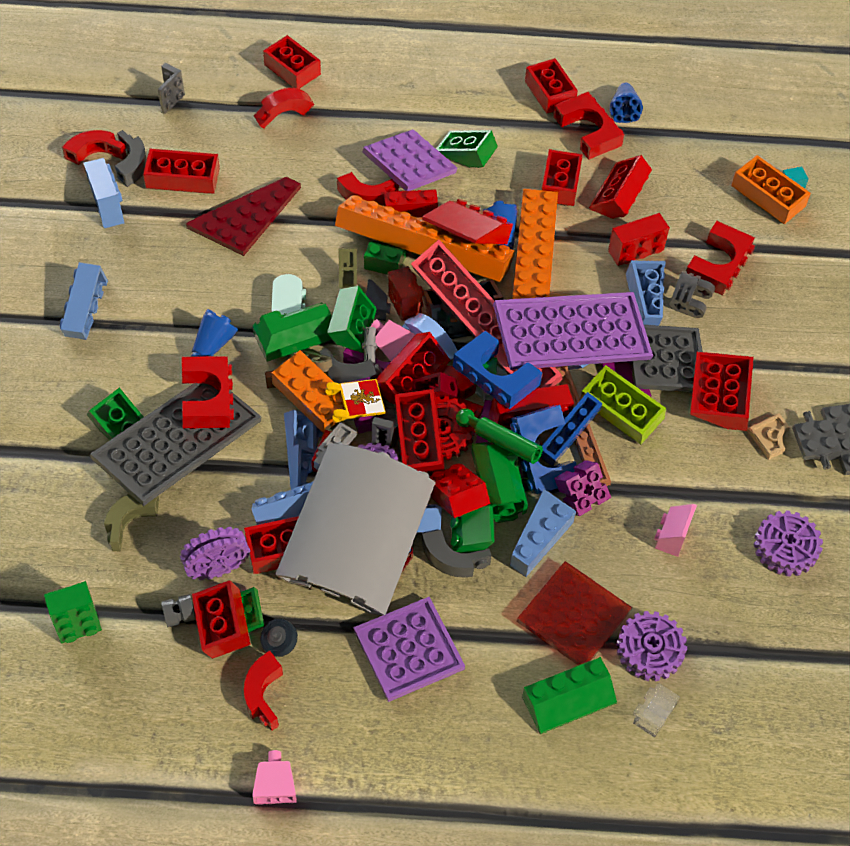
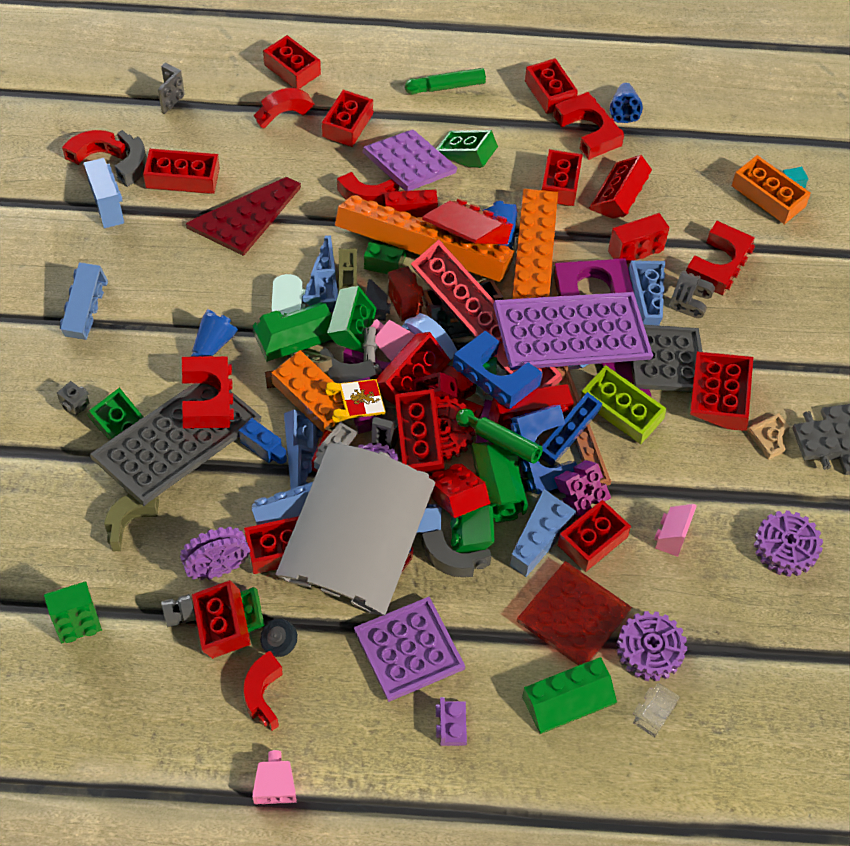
none -> dark grey brick [57,381,90,415]
none -> blue brick [239,418,287,464]
none -> medium blue wedge [303,235,338,312]
none -> red brick [322,90,373,147]
none -> green piece [405,68,486,95]
none -> medium lavender bracket [436,697,467,746]
none -> magenta arch [553,258,633,296]
none -> red brick [557,500,631,572]

